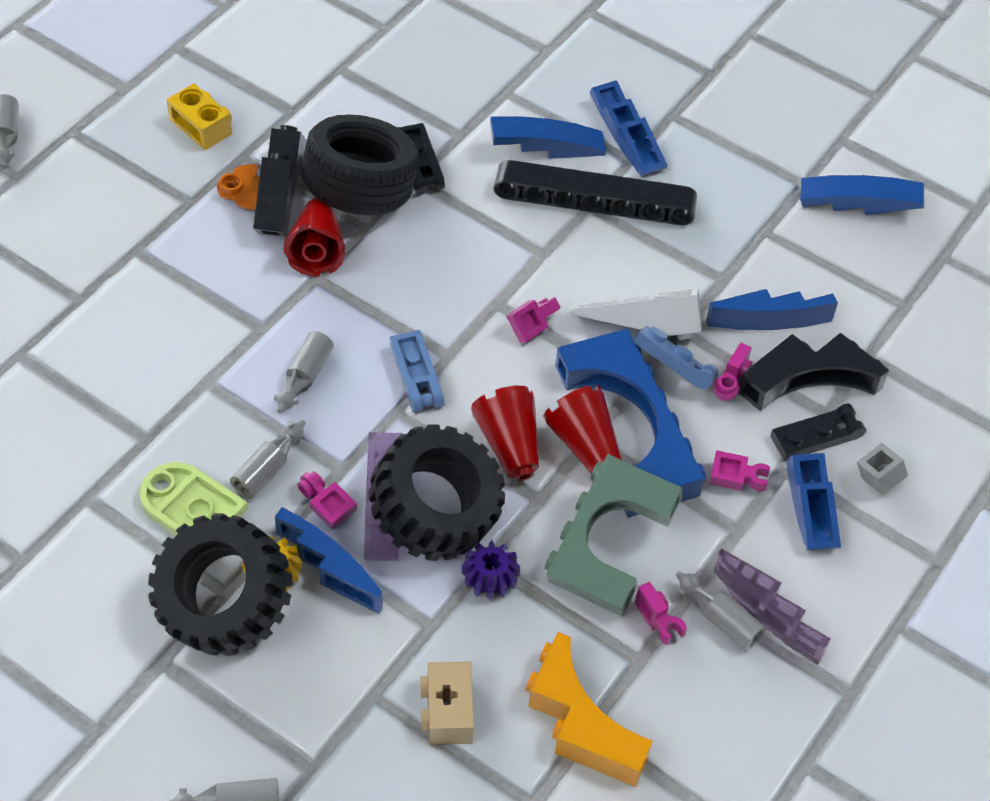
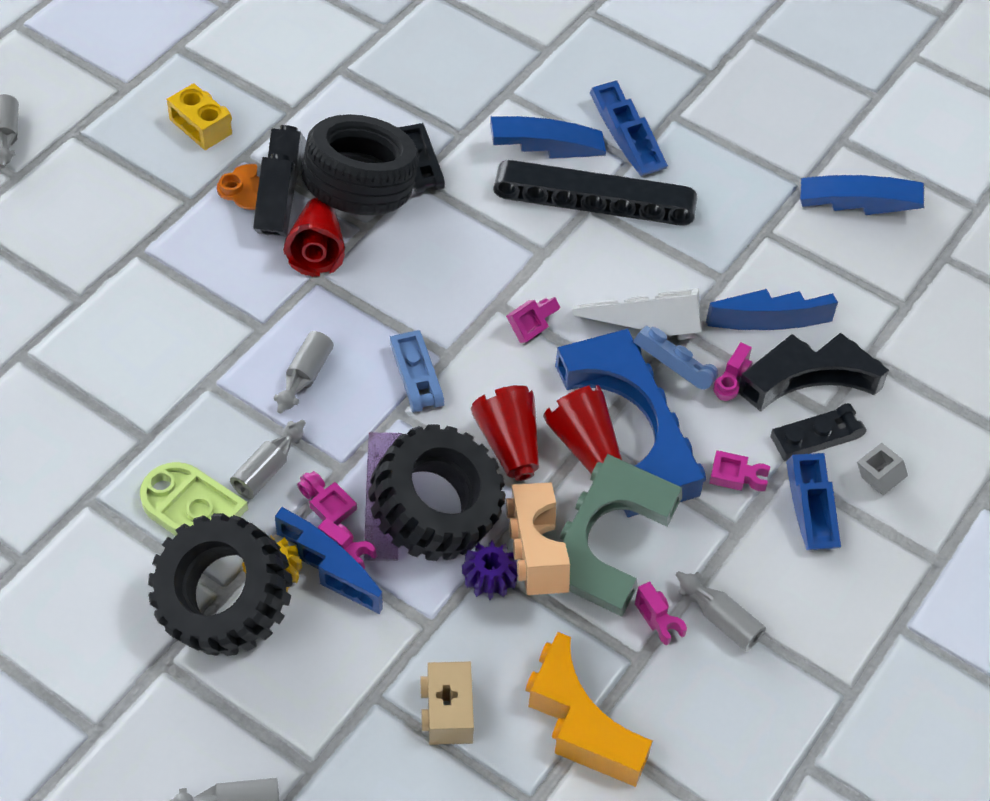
clear purple slope [713,549,831,665] -> none
none -> dark pink plate [317,518,377,569]
none -> light nougat arch [506,482,570,595]

